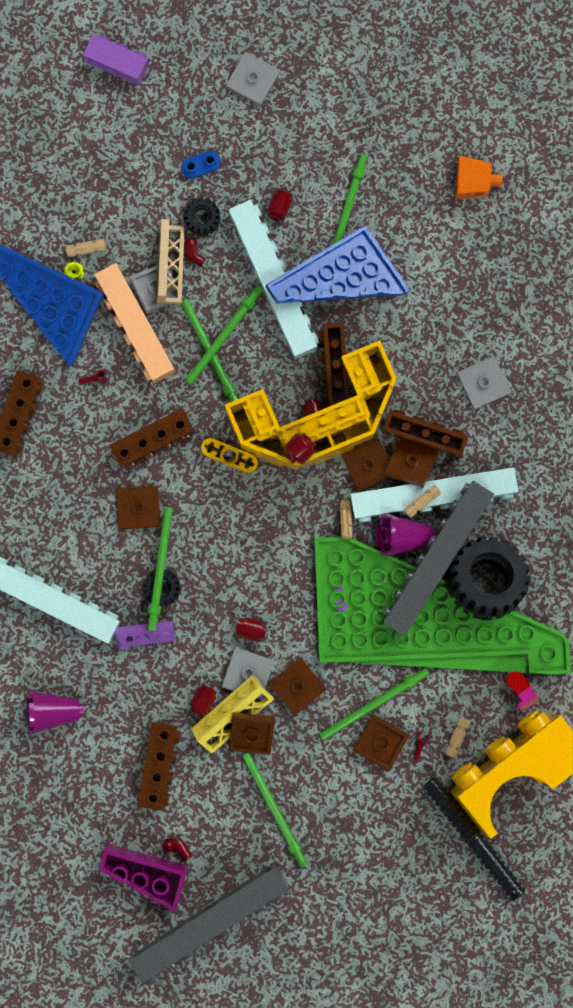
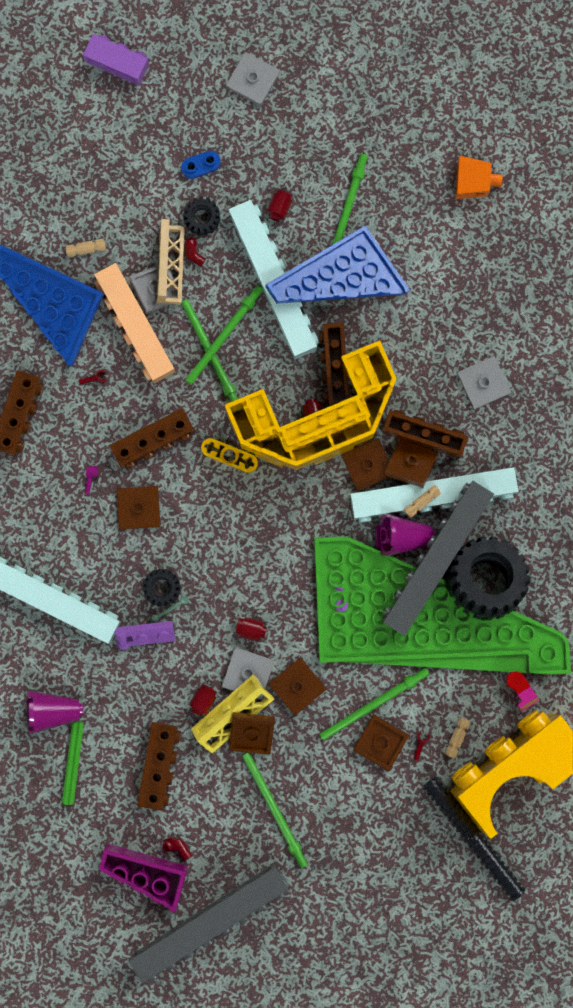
neon yellow plate [64,262,84,280] -> none
bright green bar [147,507,173,632] -> none
dark red head [284,433,316,464] -> none
tan axle [340,500,352,539] -> none
none -> bright green axle [62,721,84,805]
none -> magenta hand [85,466,98,494]
none -> sand green hinge [151,596,189,623]

